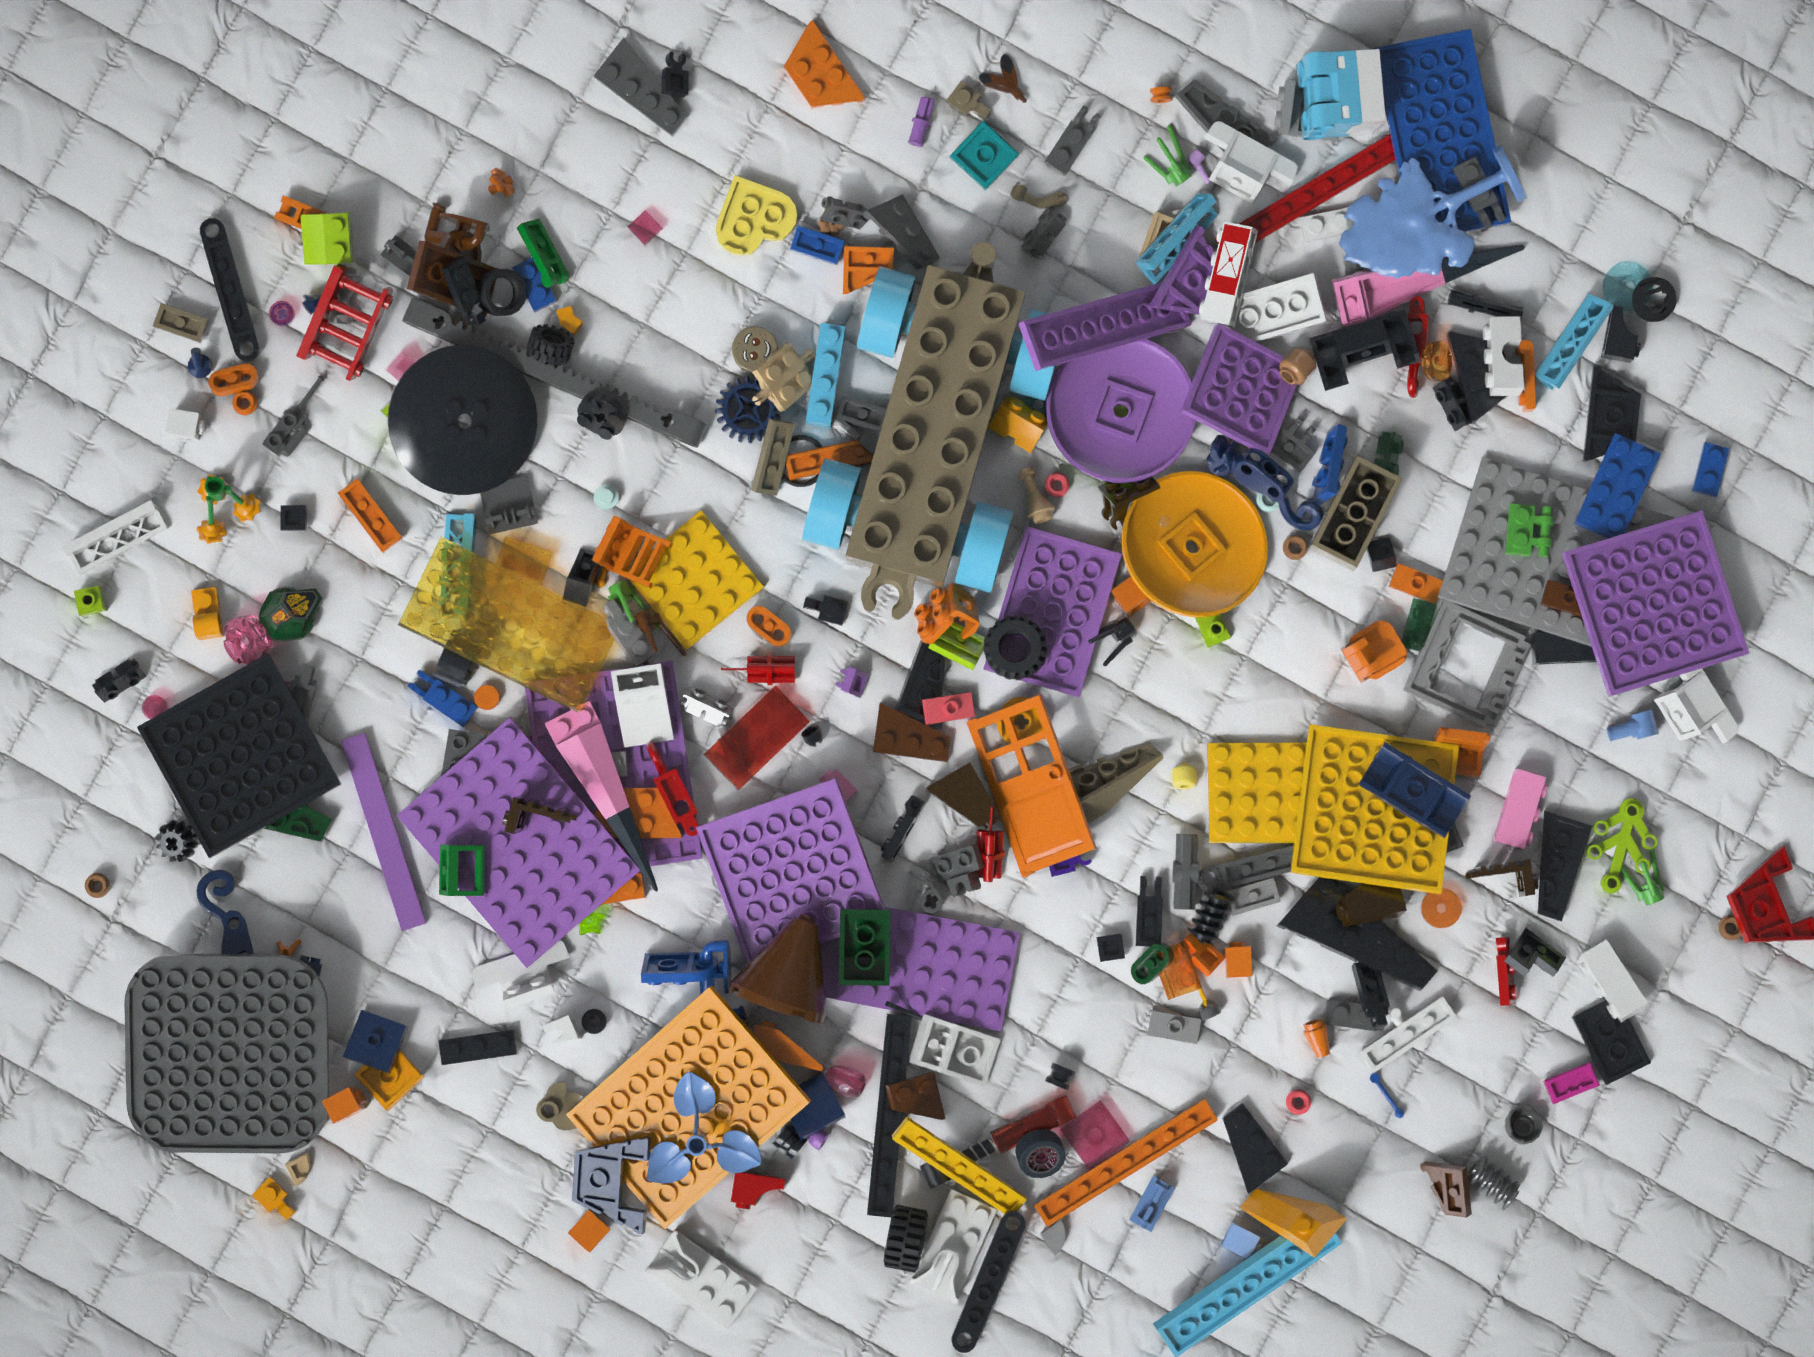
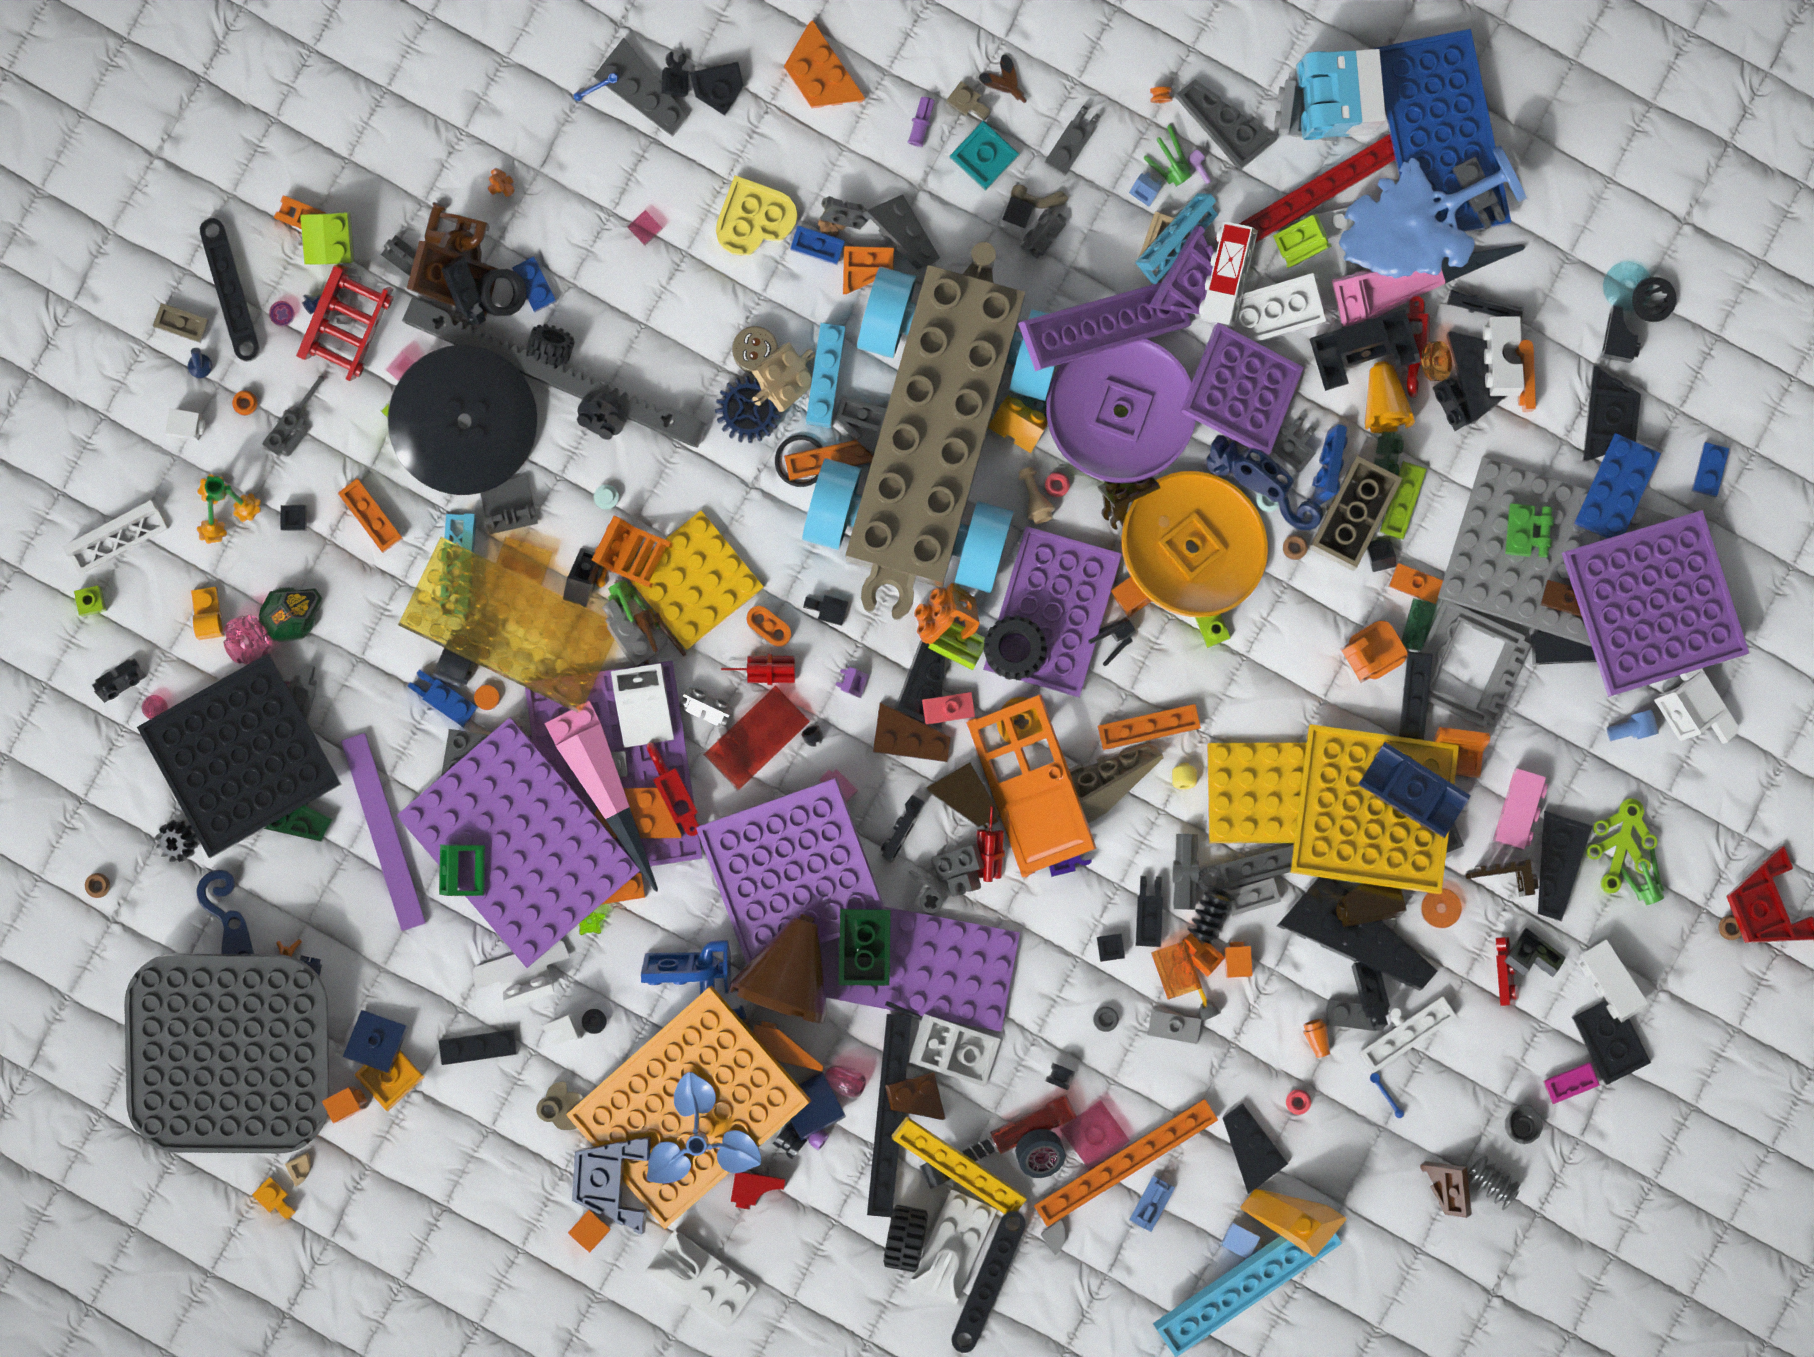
orange plate [208,364,259,396] -> none
dark brown plate [502,795,577,834] -> none
green plate [517,218,569,288] -> none
light orange piece [556,306,583,336] -> none
dark tan plate [751,418,795,496] -> none
dark green plate [1131,943,1174,984] -> none
white plate [1204,121,1297,203] -> none
medium nougat head [1279,348,1316,385] -> none
medium azure fence [1535,294,1614,390] -> none
none -> blue hinge [573,73,619,101]
none -> black plate [690,62,744,116]
none -> black plate [1002,196,1034,229]
none -> dark grey tile [1093,1007,1119,1032]
none -> orange plate [1097,704,1201,751]
none -> medium blue tile [1129,172,1162,207]
none -> lime plate [1273,214,1332,268]
none -> light orange cone [1365,361,1415,434]
none -> lime tile [1379,461,1427,540]
none -> black tile [1399,651,1433,740]

